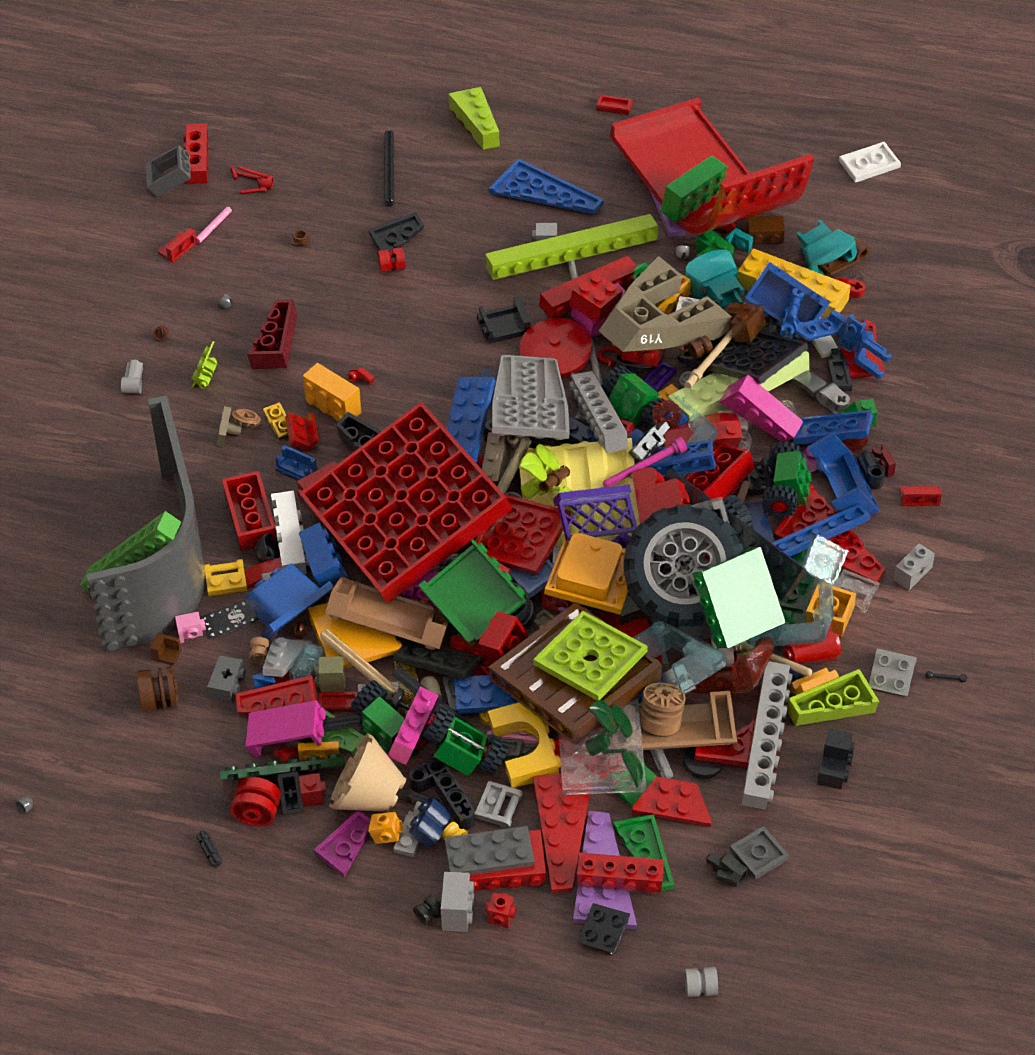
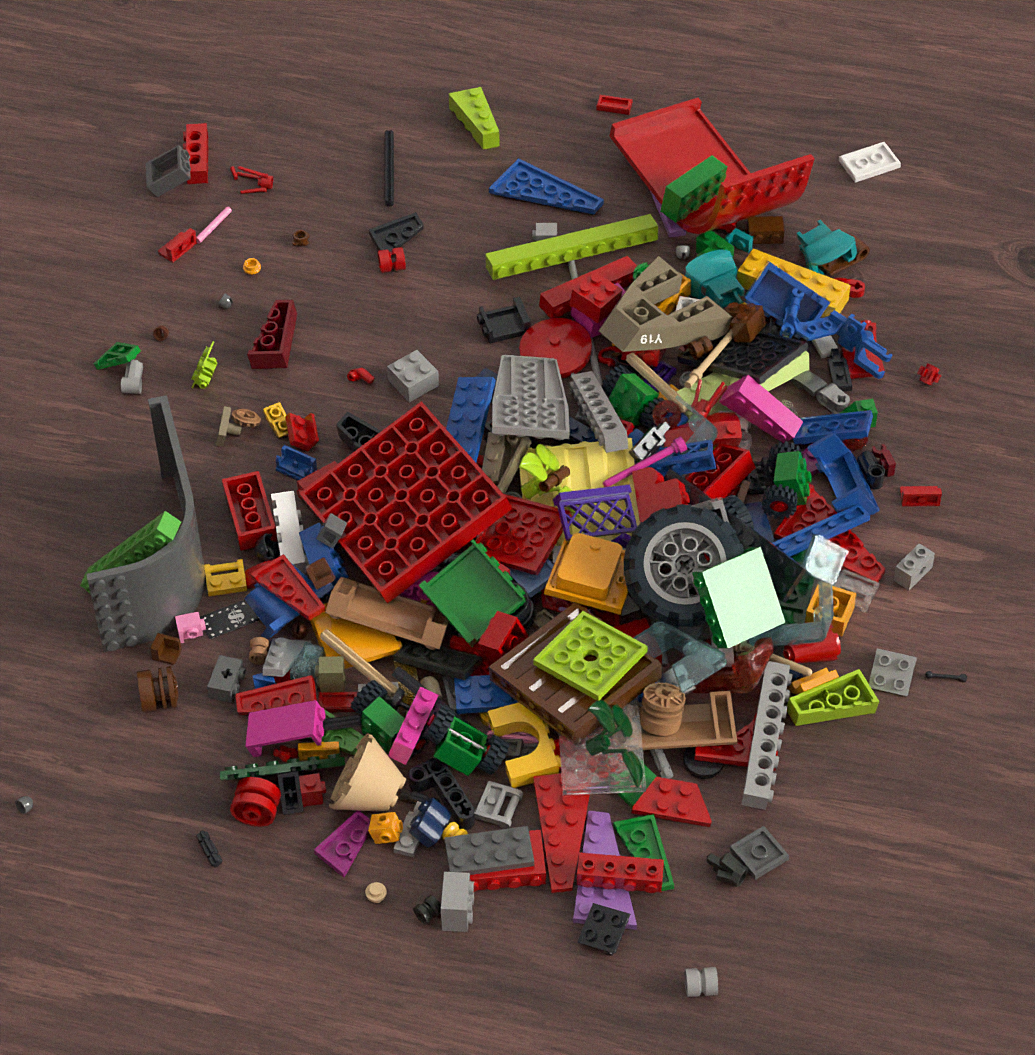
light orange brick [303,363,361,422] -> none
red brick [485,892,517,928] -> none
black brick [817,728,855,789] -> none
none -> green wing [93,342,141,370]
none -> light orange plate [243,258,261,274]
none -> red wing [250,554,326,621]
none -> reddish brown panel [306,557,335,590]
none -> dark grey panel [316,513,347,549]
none -> tan plate [365,882,387,903]
none -> light grey brick [387,350,439,403]
none -> tan axle [626,353,690,413]
none -> red plant [691,379,728,418]
none -> red gear [917,363,941,385]

